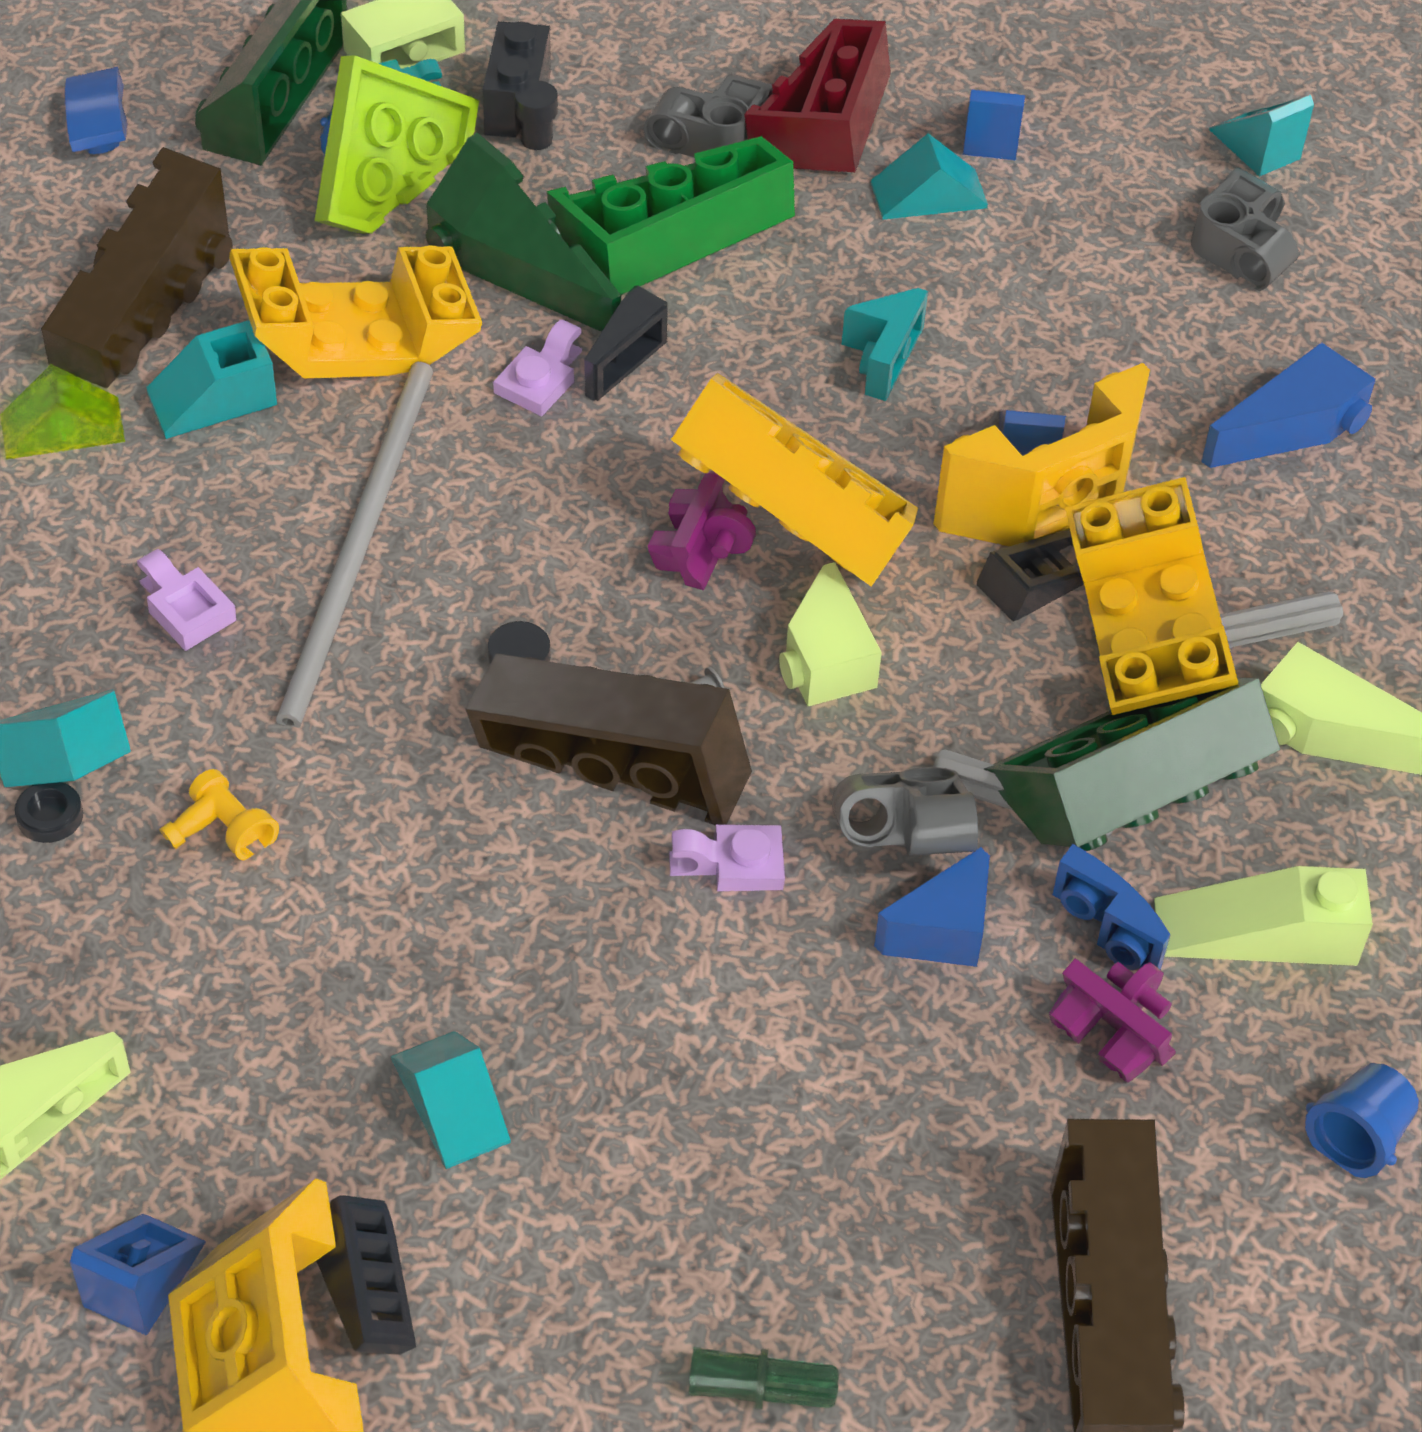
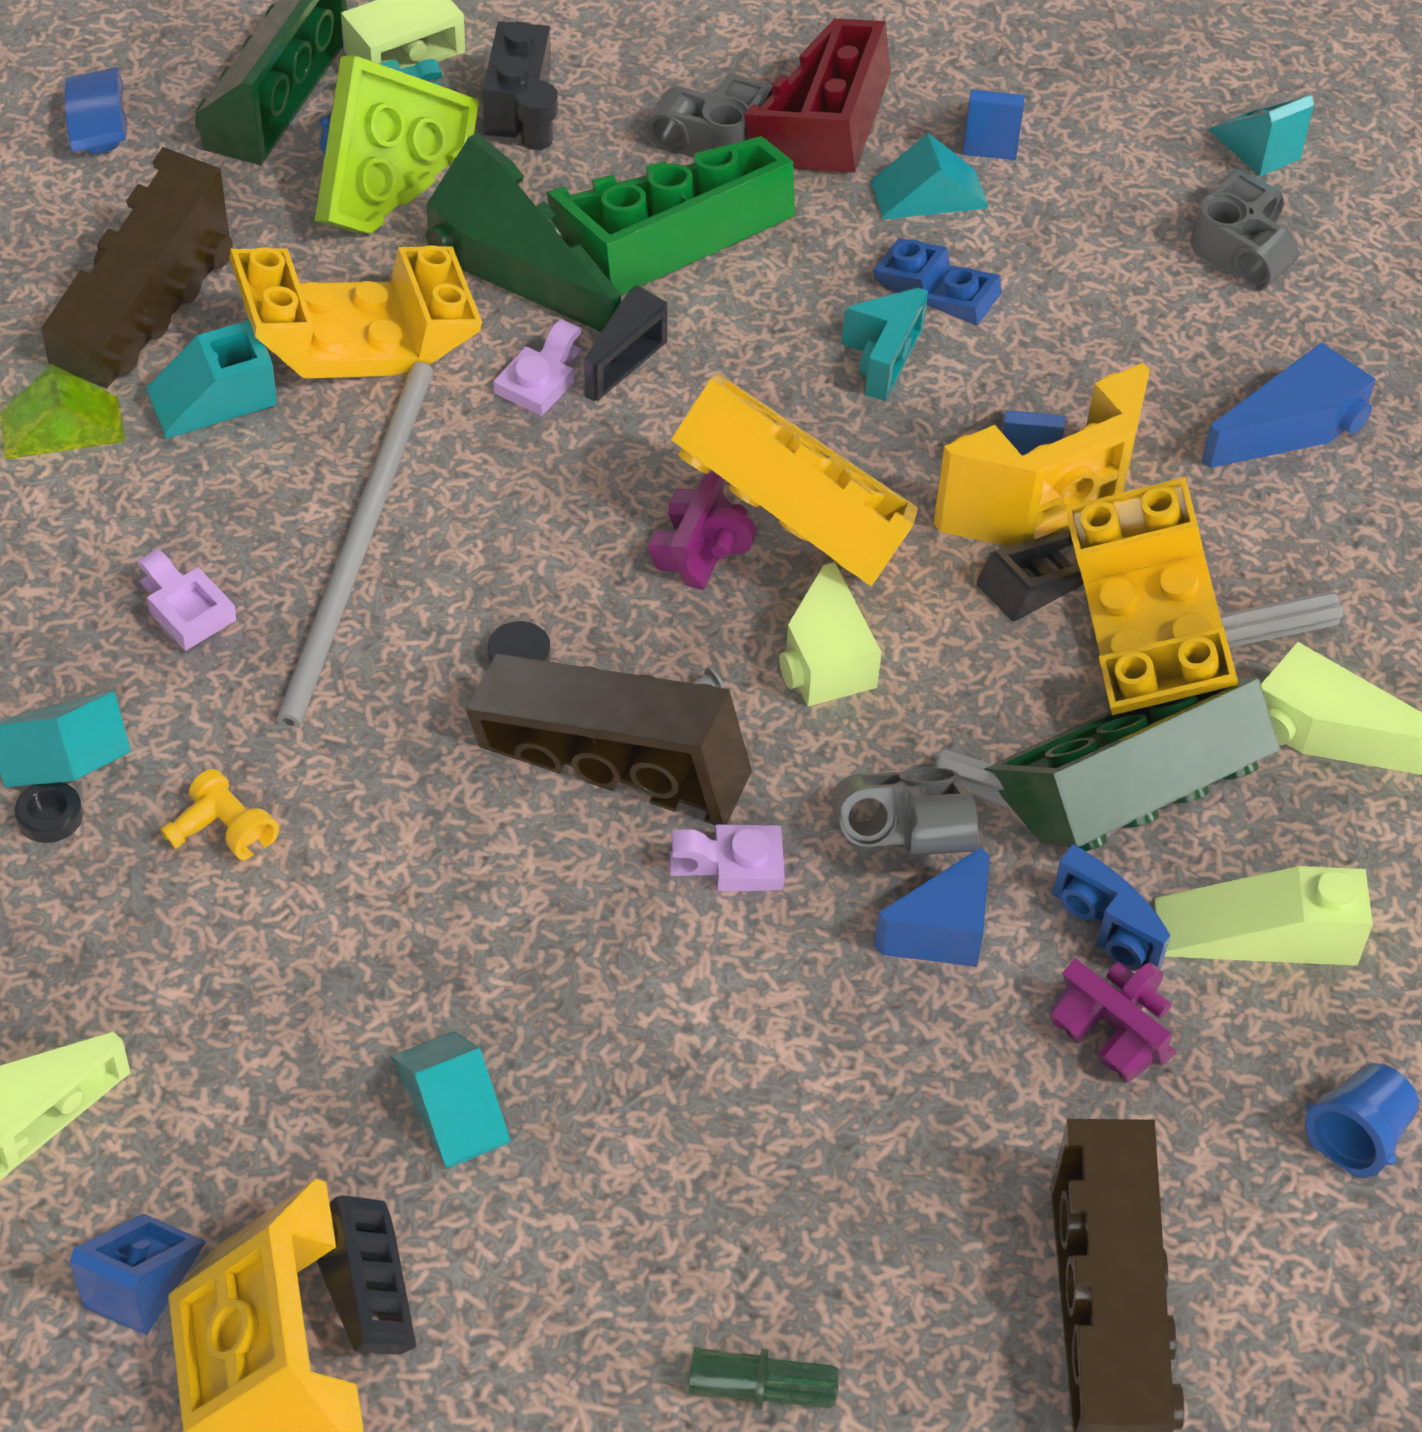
none -> blue slope [873,238,1002,326]

